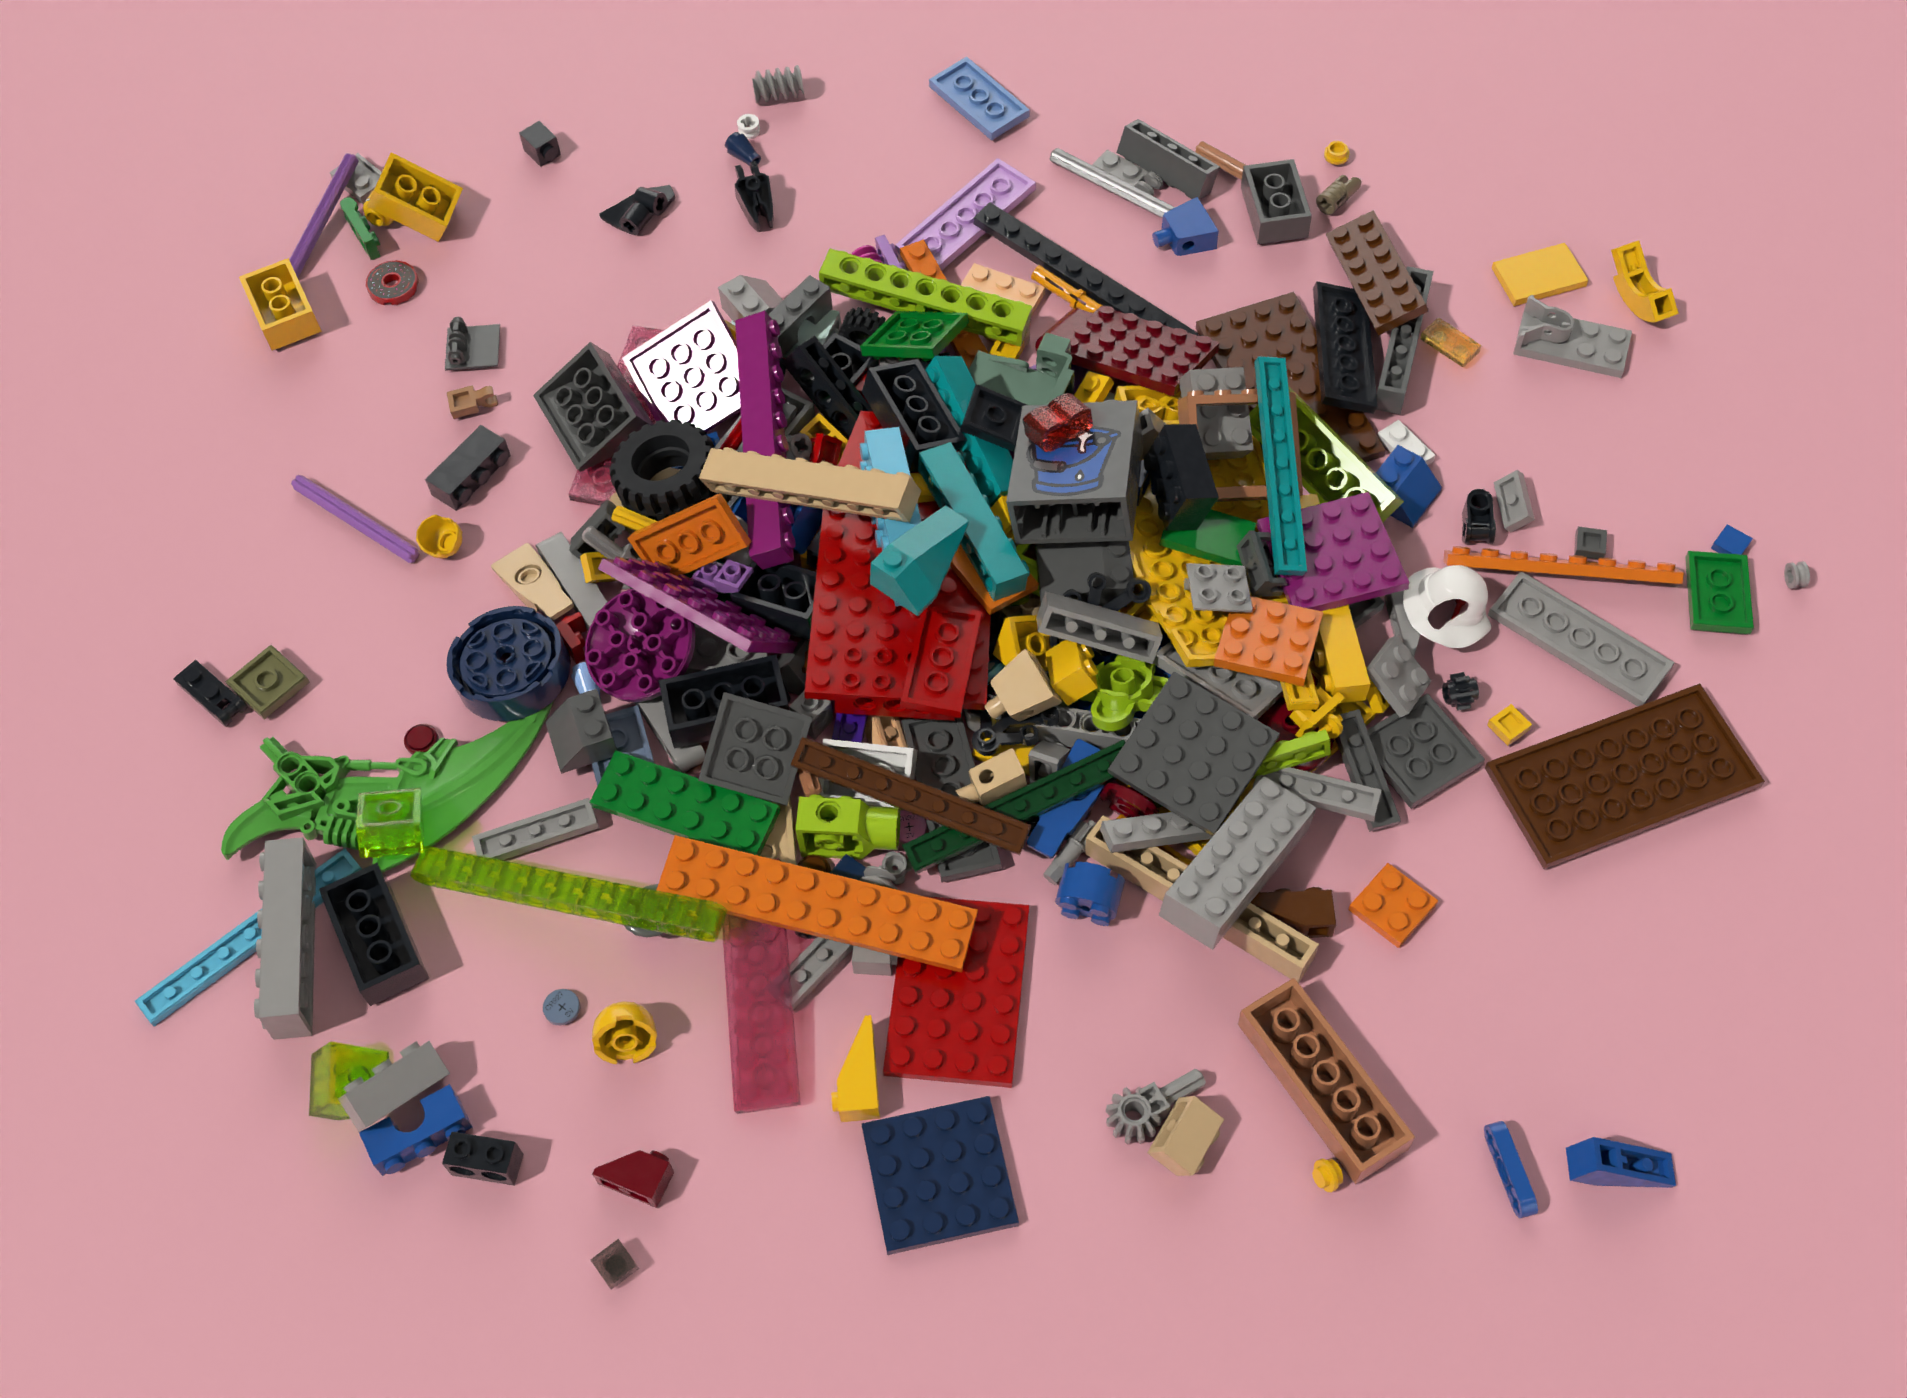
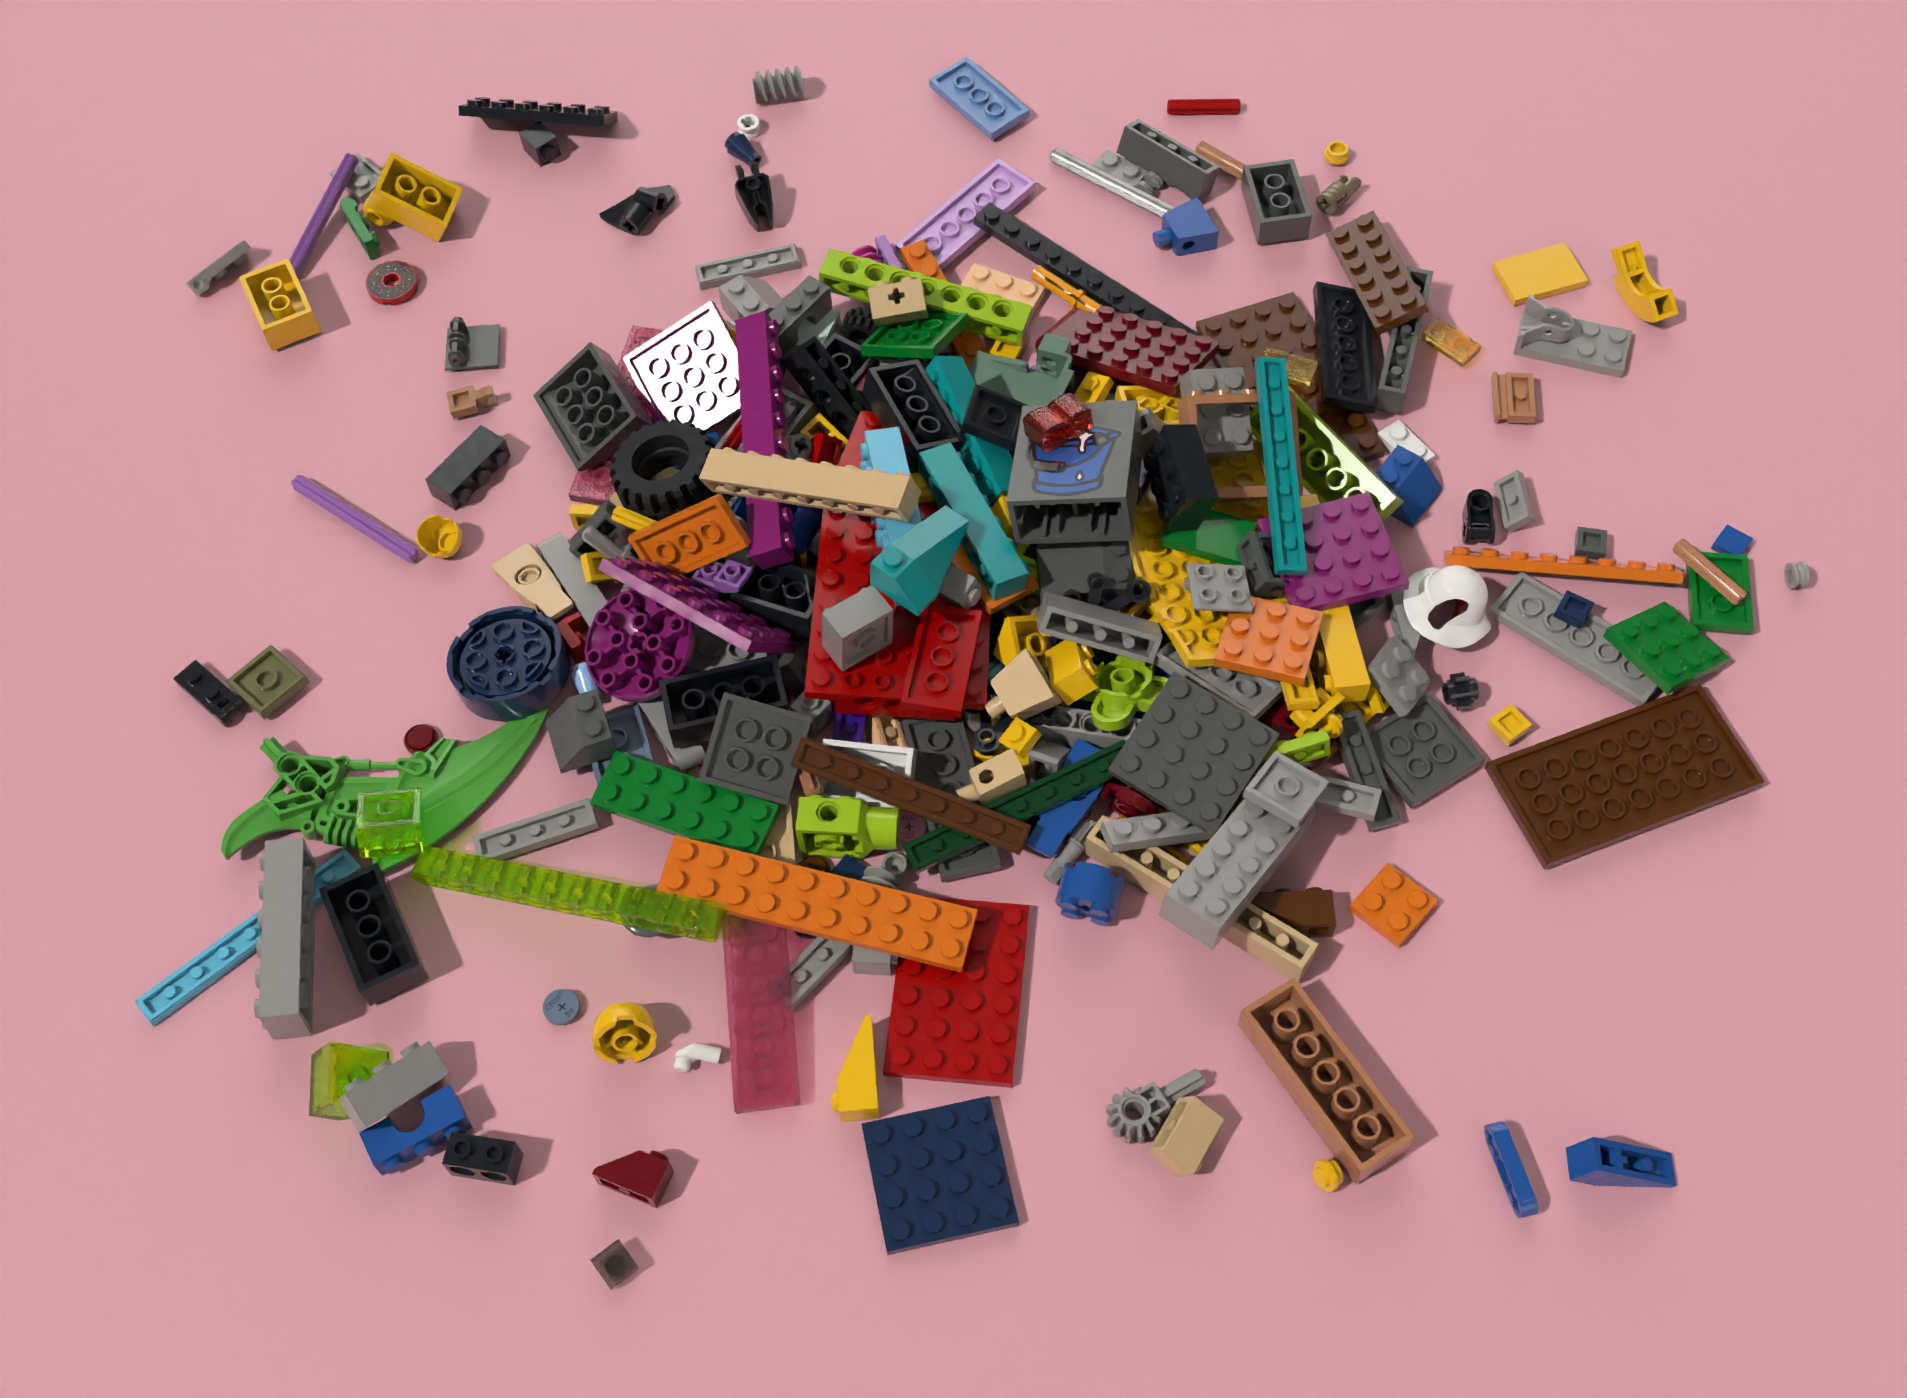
none -> light grey hinge [186,240,251,296]
none -> black plate [459,97,618,126]
none -> yellow plate [569,504,599,529]
none -> white arm [673,1043,721,1073]
none -> light grey tile [695,243,801,290]
none -> light grey container [822,585,893,672]
none -> tan brick [868,277,929,327]
none -> light grey brick [938,564,982,609]
none -> yellow plate [998,717,1042,759]
none -> red axle [1167,98,1241,115]
none -> light grey plate [1242,751,1329,828]
none -> clear yellow plate [1262,347,1319,389]
none -> nougat plate [1491,372,1537,423]
none -> dark blue tile [1553,590,1594,629]
none -> green plate [1603,601,1730,695]
none -> nougat axle [1672,539,1747,605]

